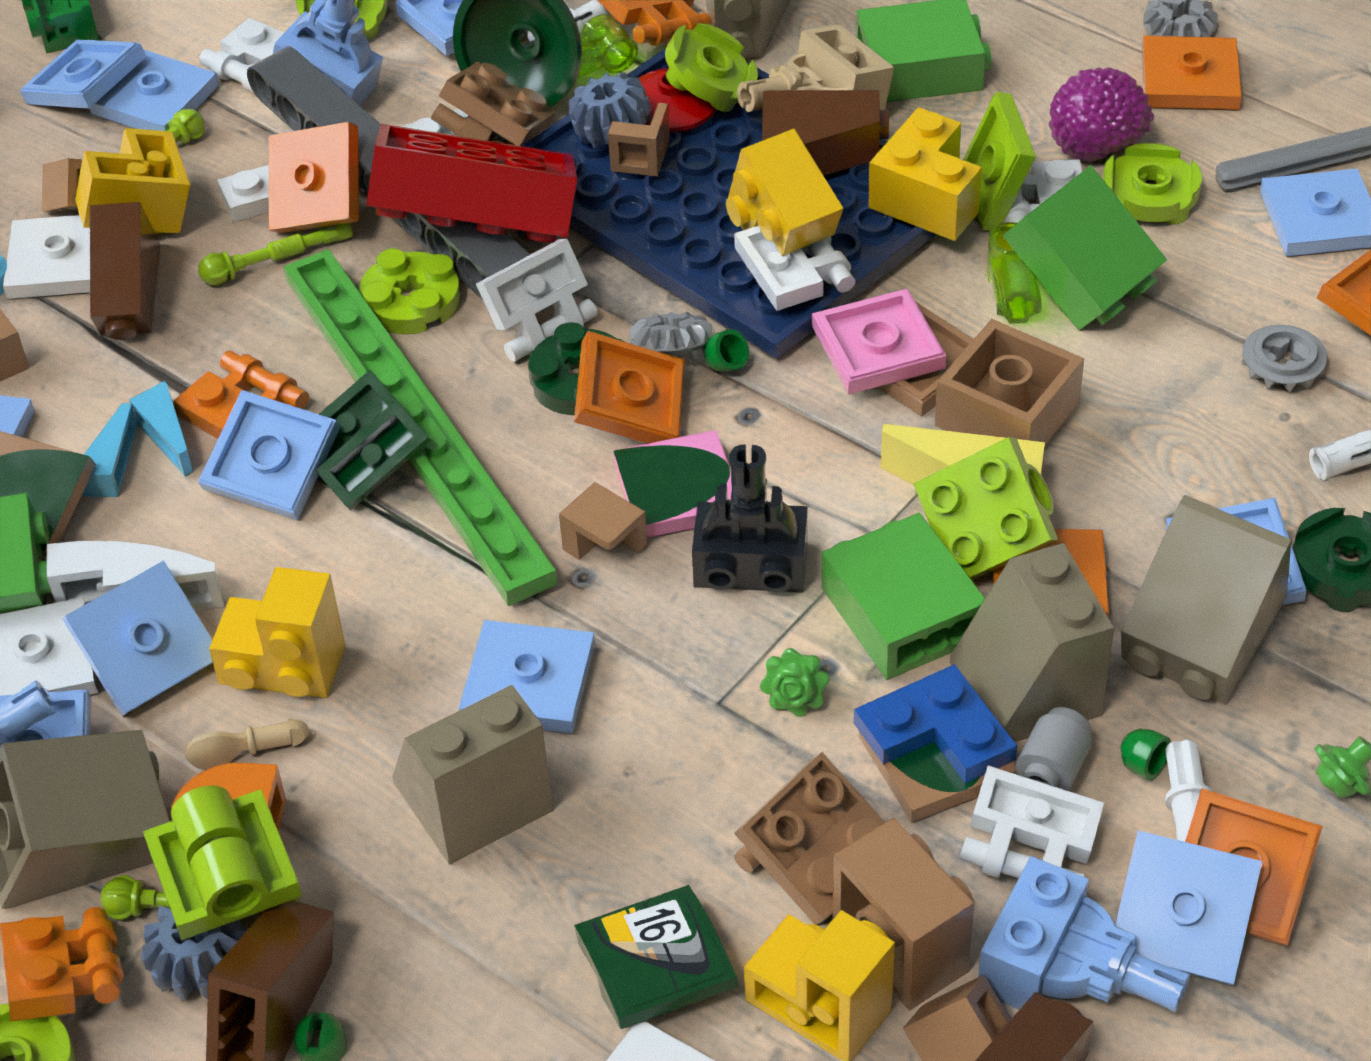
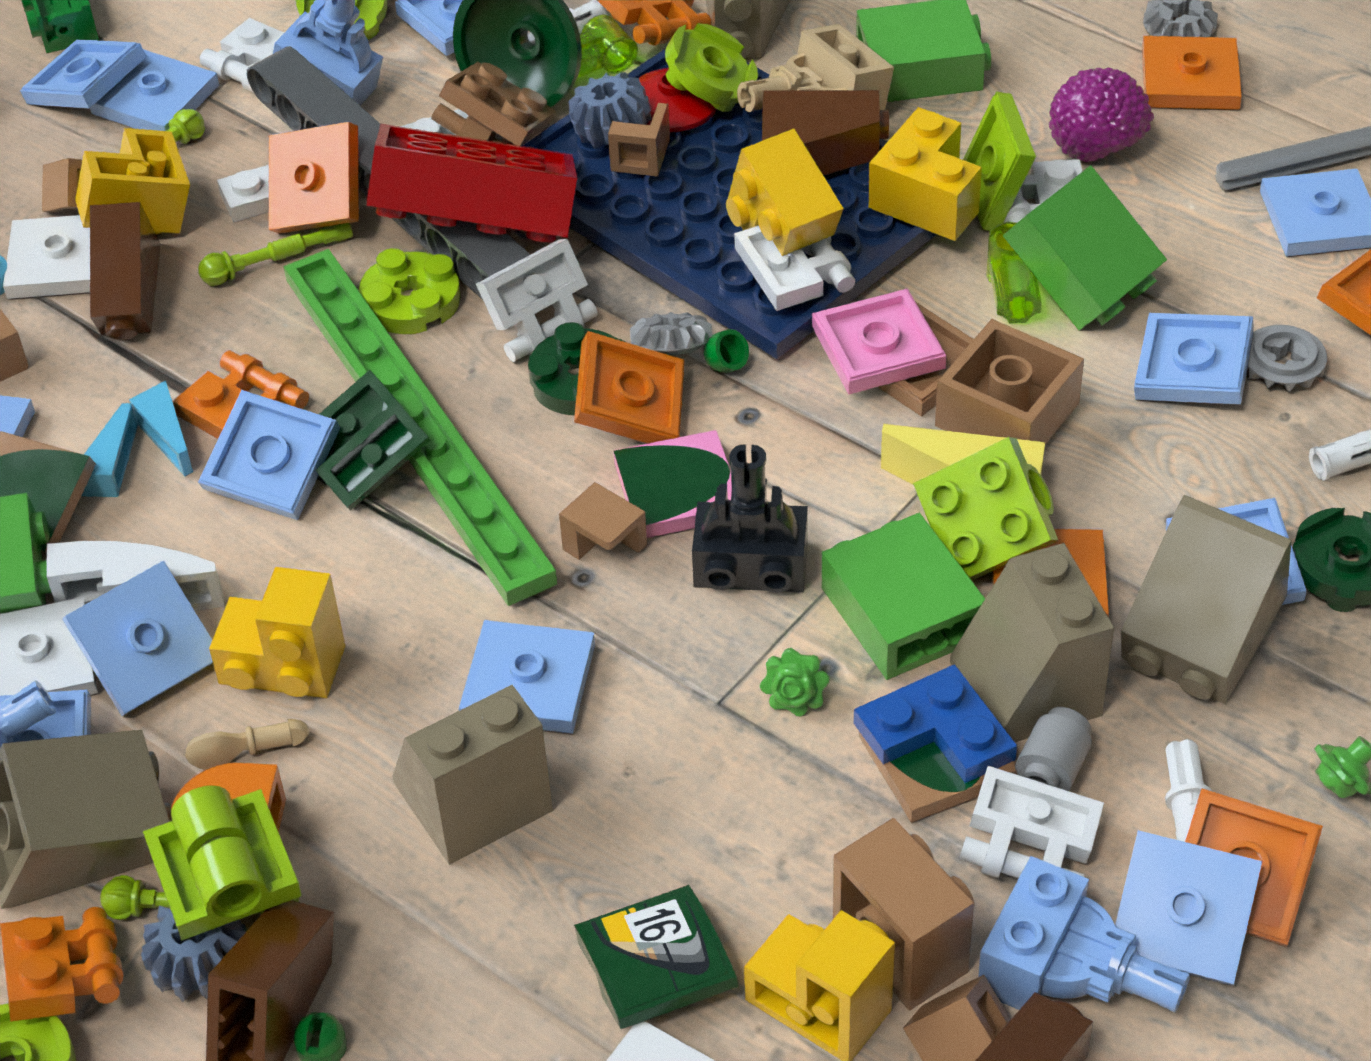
medium nougat plate [734,752,885,925] -> none
lime plate [1103,143,1202,224] -> none
green hinge [1120,728,1171,780] -> none
none -> light blue plate [1134,313,1254,404]

